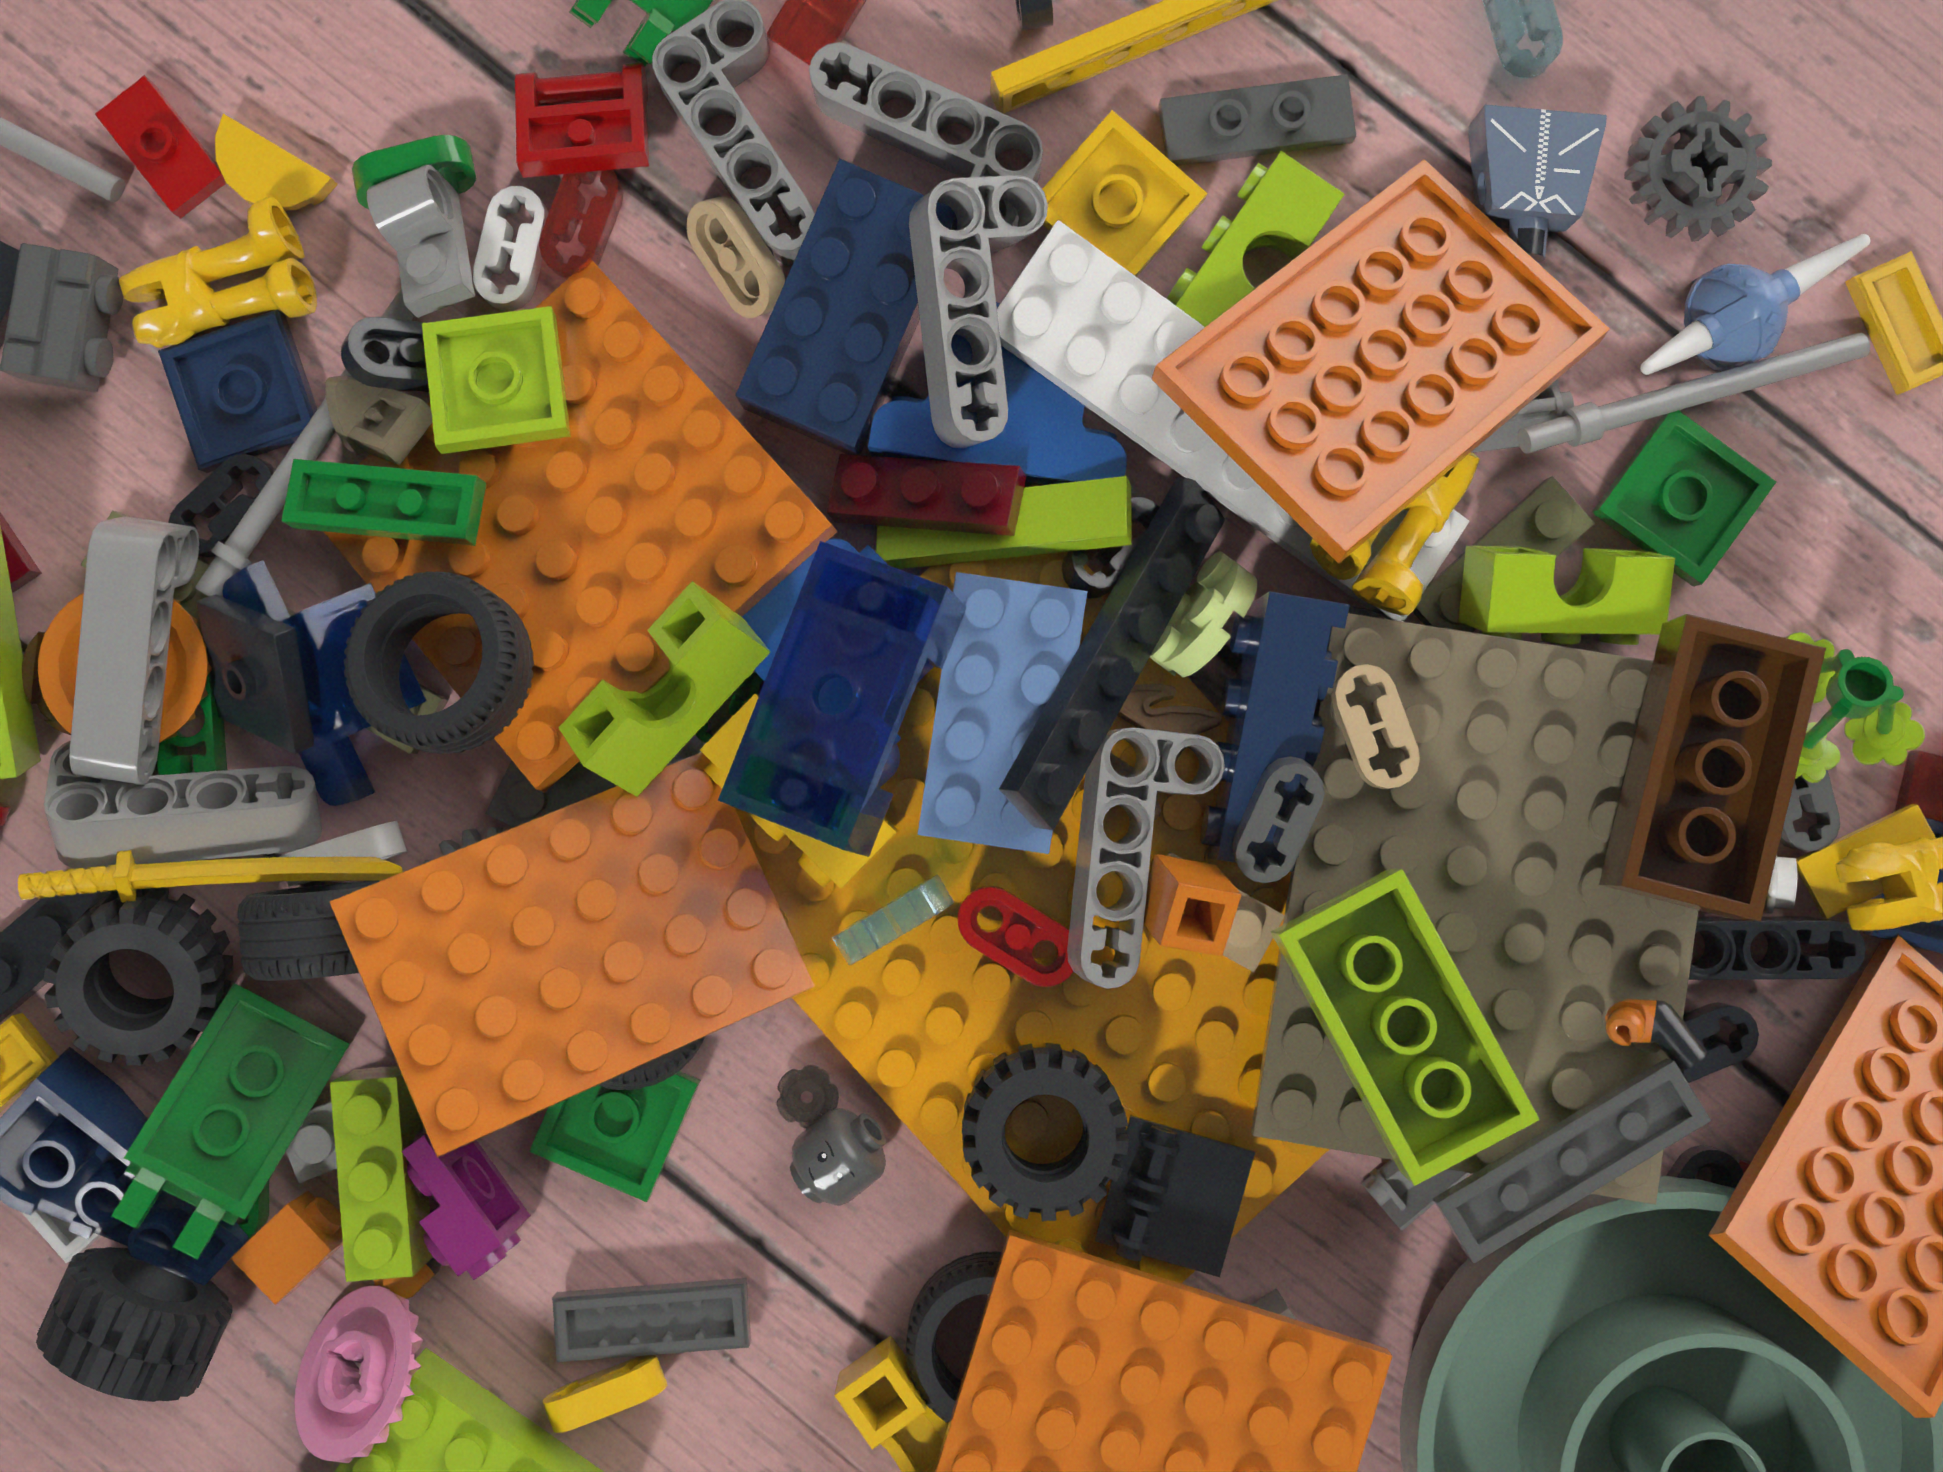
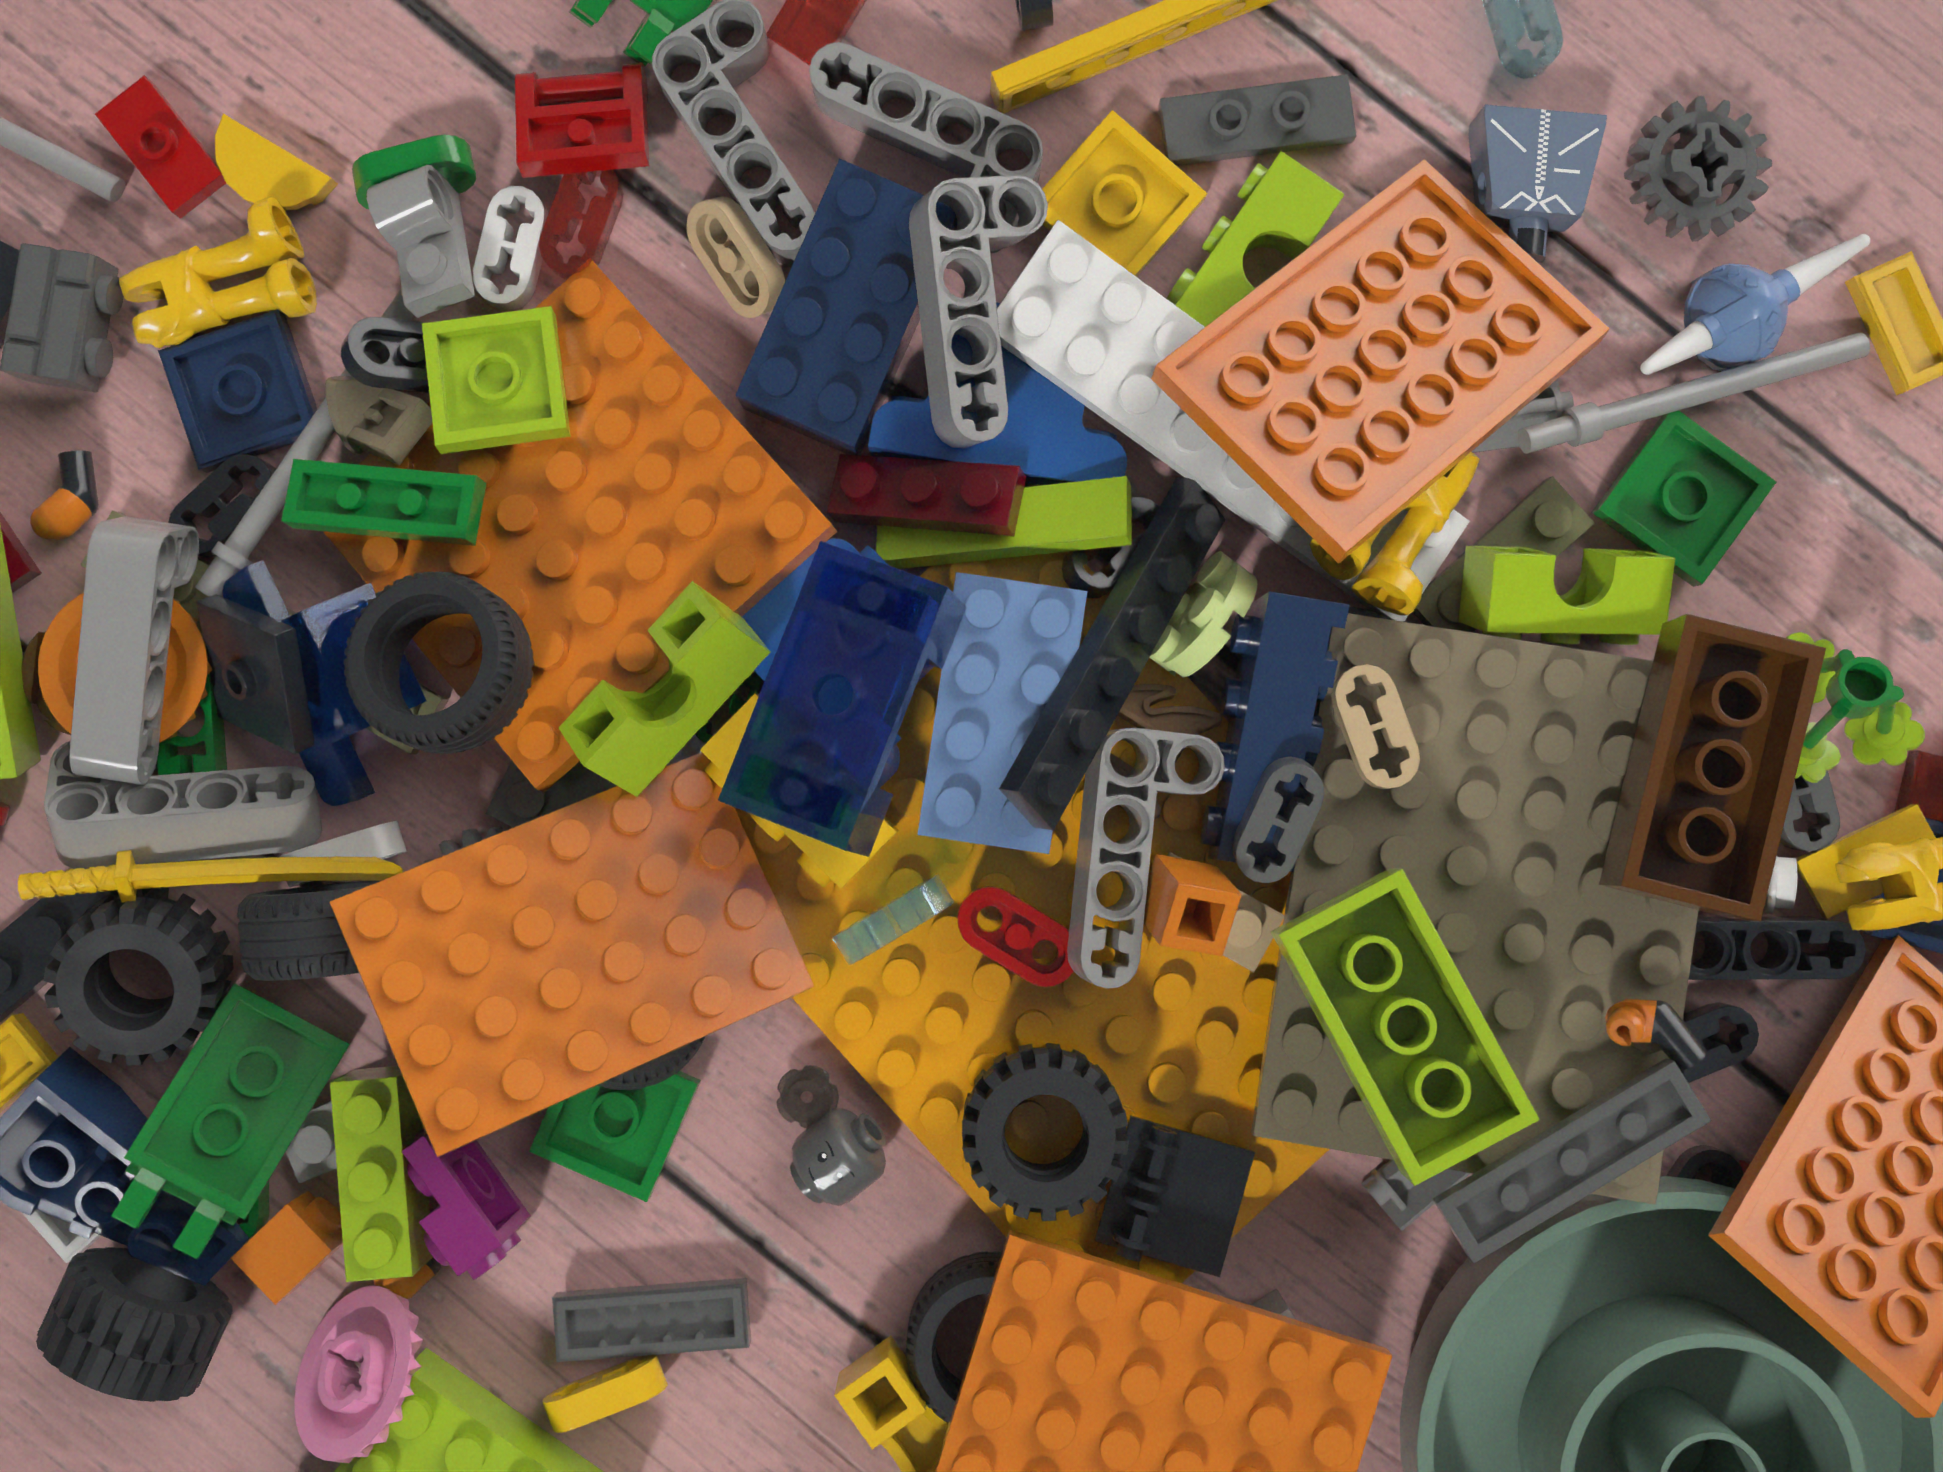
none -> arm [30,450,99,540]

